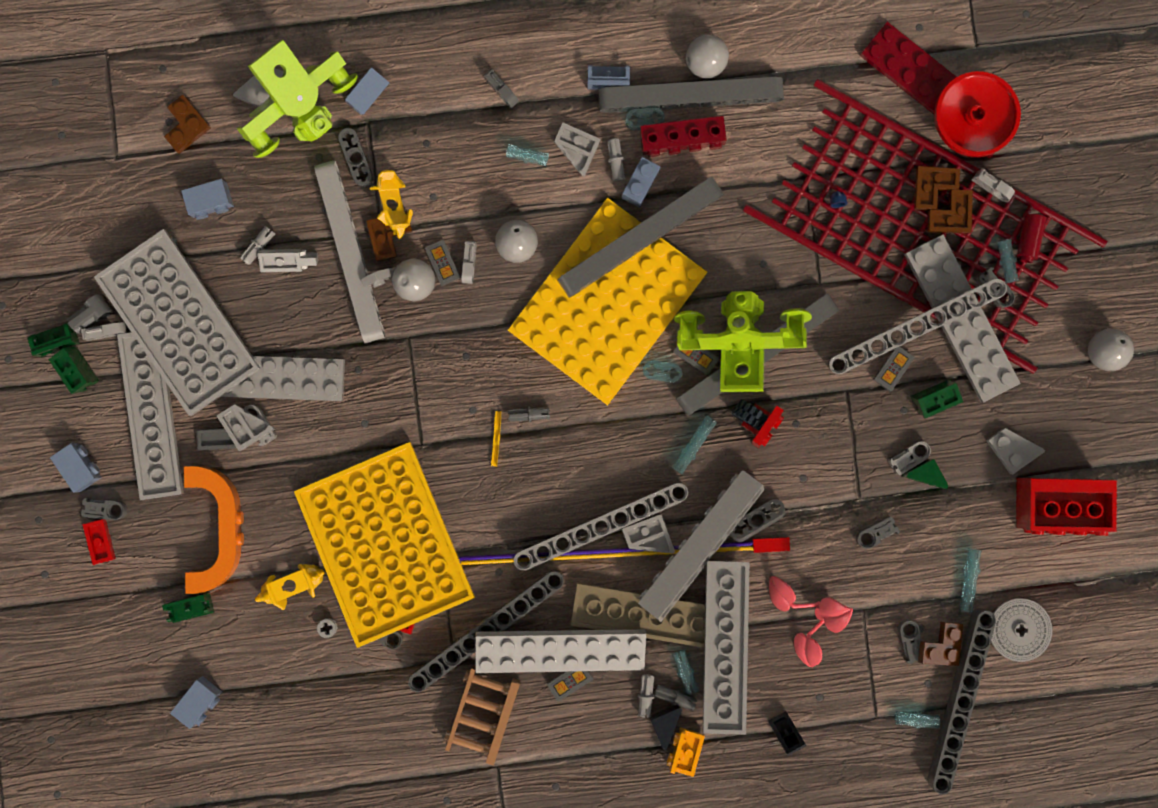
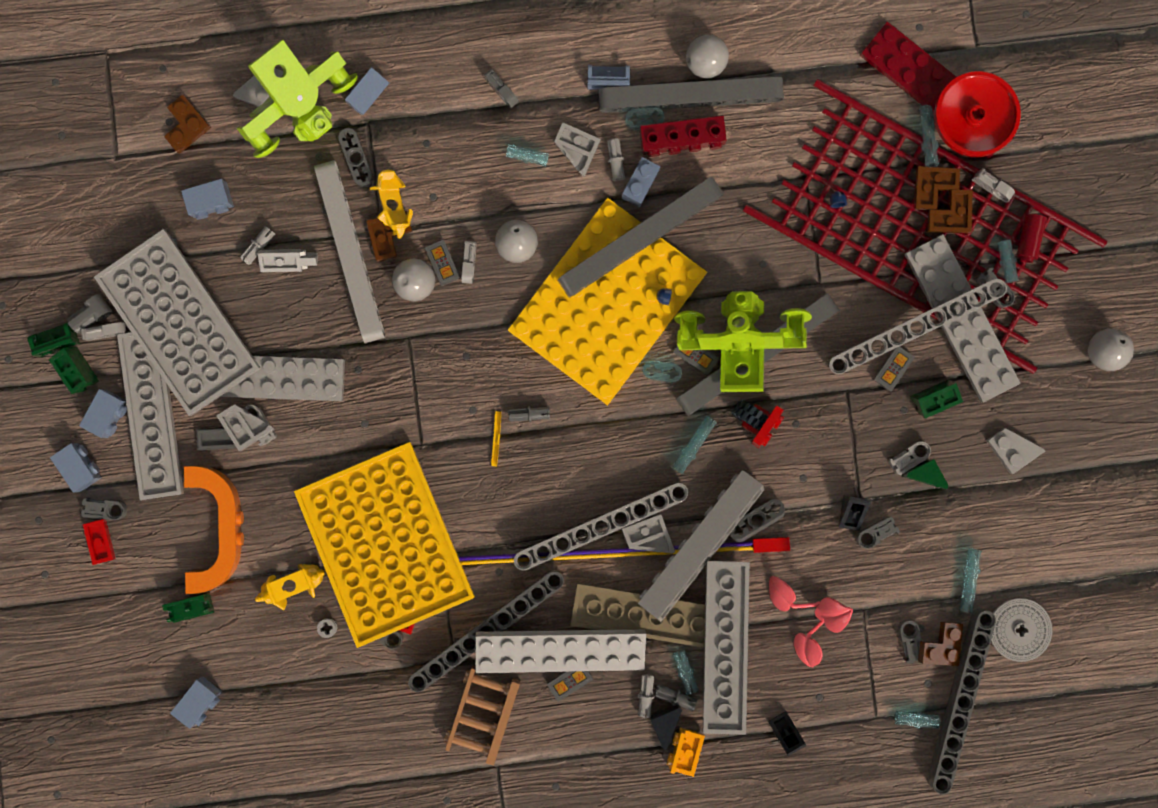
light grey plate [361,267,396,288] -> none
red brick [1016,478,1117,536] -> none
none -> sand blue brick [79,389,127,438]
none -> dark blue hinge [656,288,672,306]
none -> black slope [839,495,871,531]
none -> clear light blue pin [919,105,939,167]

